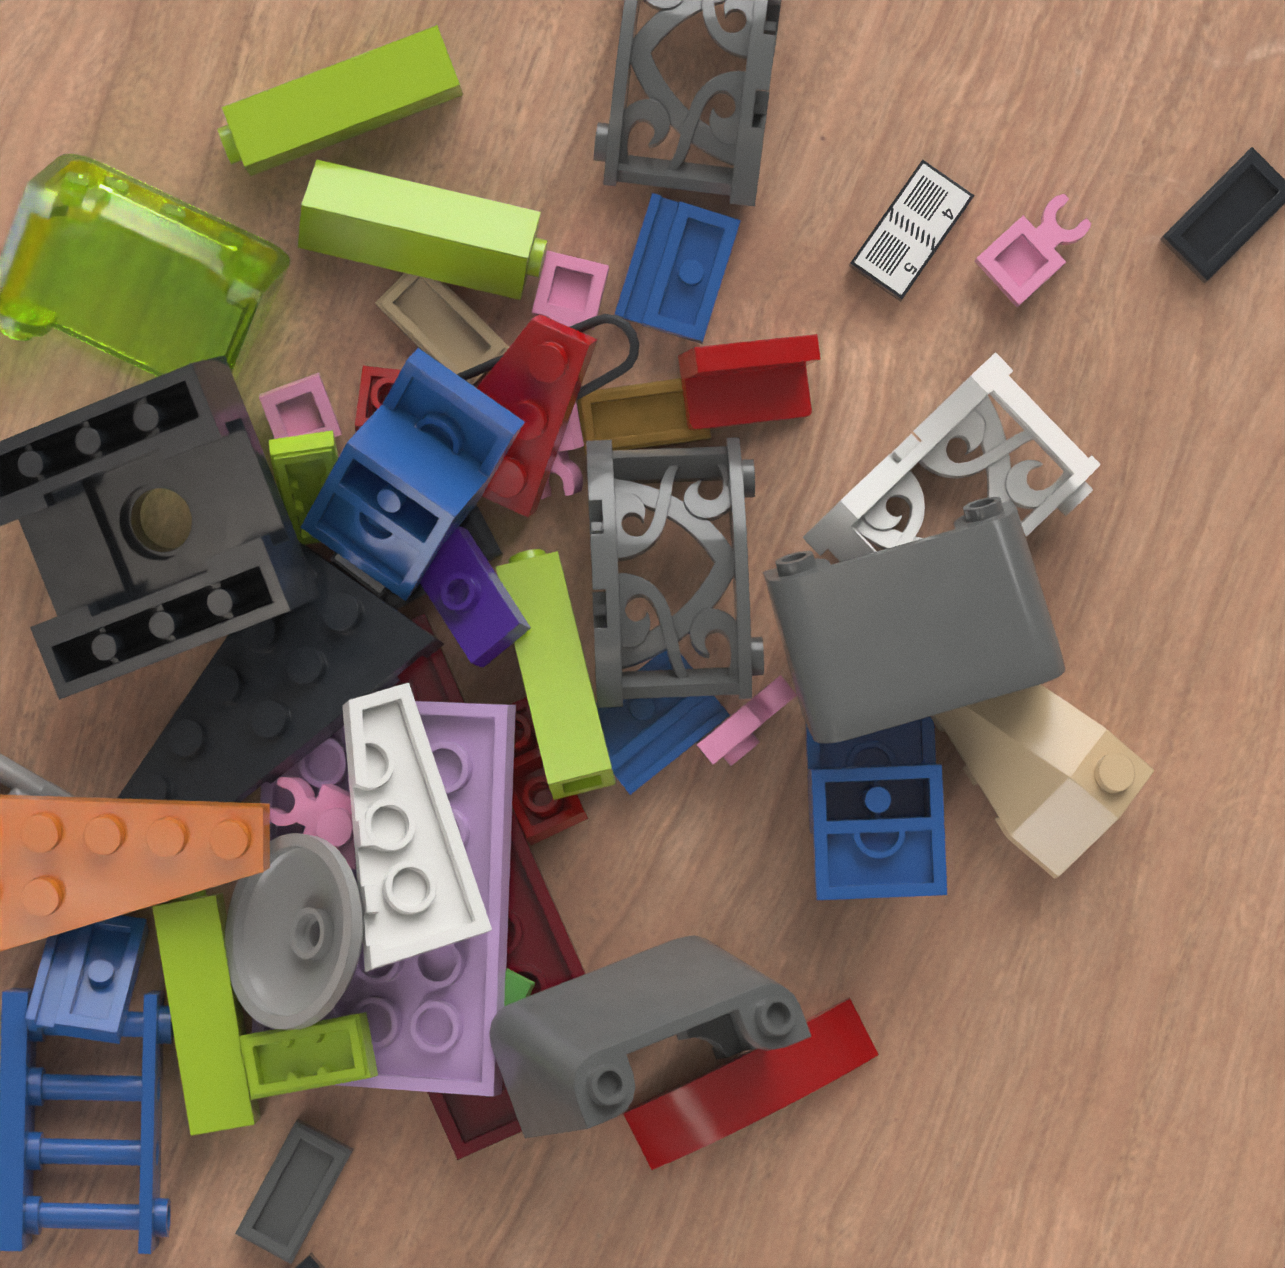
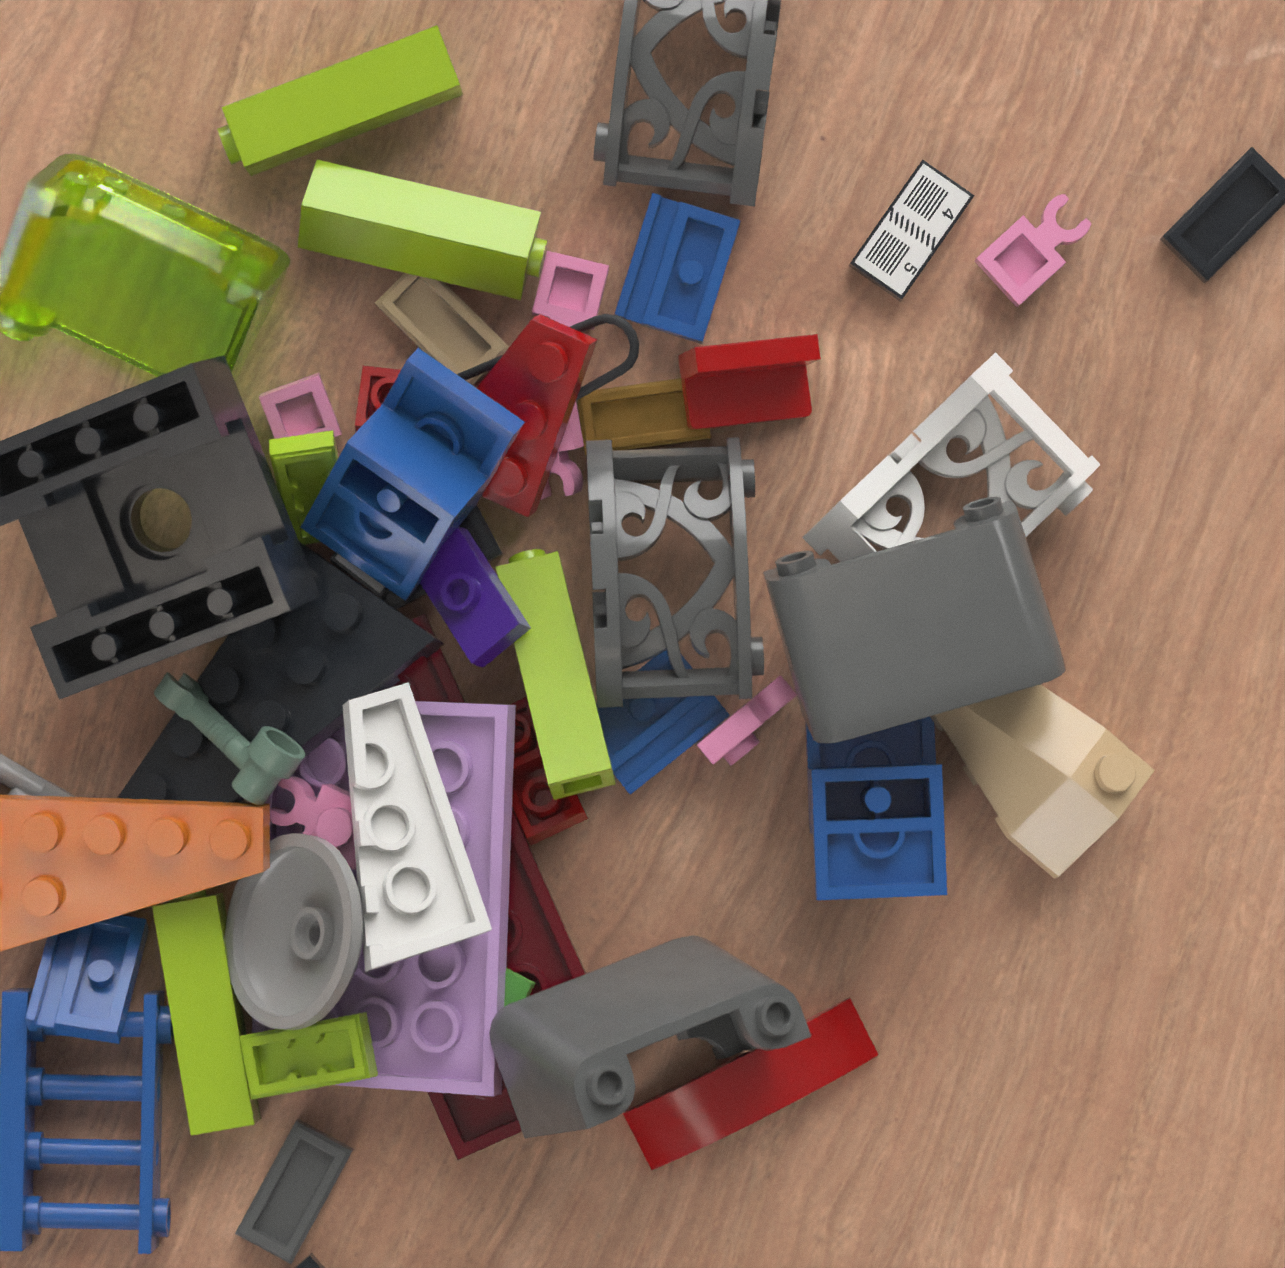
none -> sand green brick [154,672,305,805]

